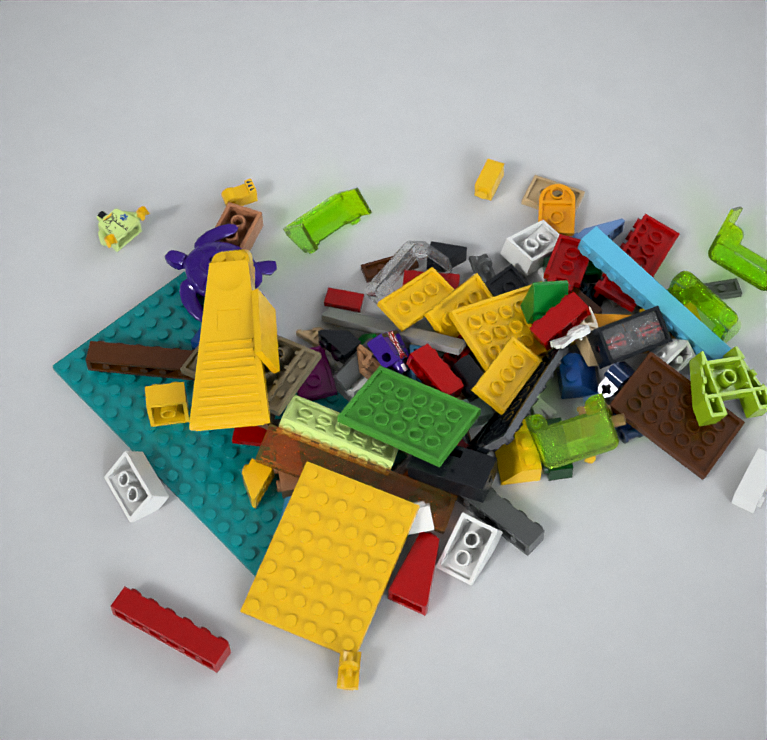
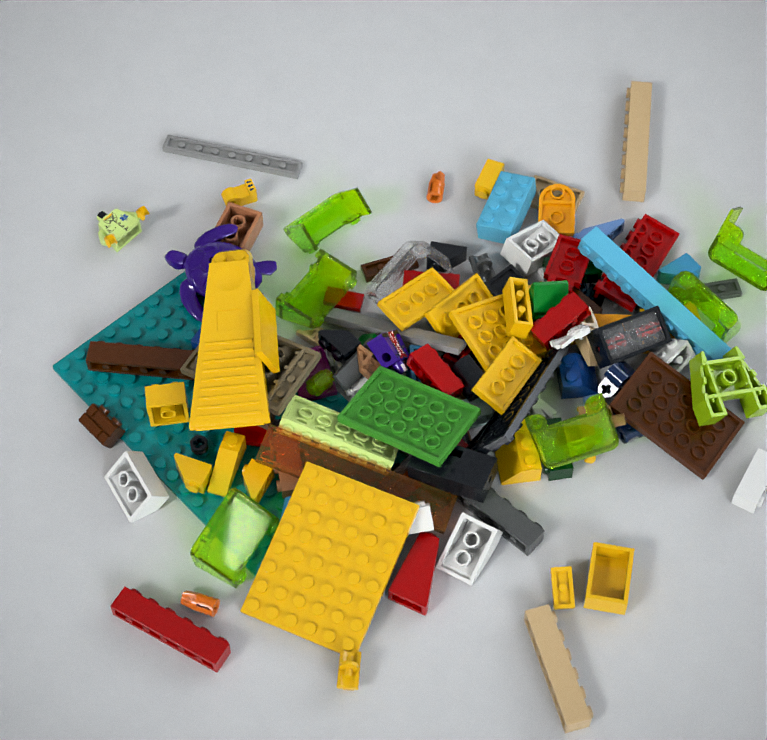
none -> reddish brown brick [79,403,125,448]
none -> light grey tile [162,135,303,179]
none -> yellow slope [174,452,213,494]
none -> orange hinge [181,591,220,617]
none -> black bush [190,435,208,455]
none -> clear neon green windscreen [190,488,280,588]
none -> yellow slope [207,431,247,497]
none -> clear neon green windscreen [276,249,358,329]
none -> clear neon green brick [306,369,335,396]
none -> orange hinge [427,171,445,203]
none -> medium azure brick [476,171,537,244]
none -> yellow brick [502,277,533,339]
none -> tan brick [524,604,593,733]
none -> yellow plate [550,566,575,610]
none -> yellow piece [583,542,635,615]
none -> tan brick [619,81,652,202]
none -> dark azure slope [656,253,701,287]

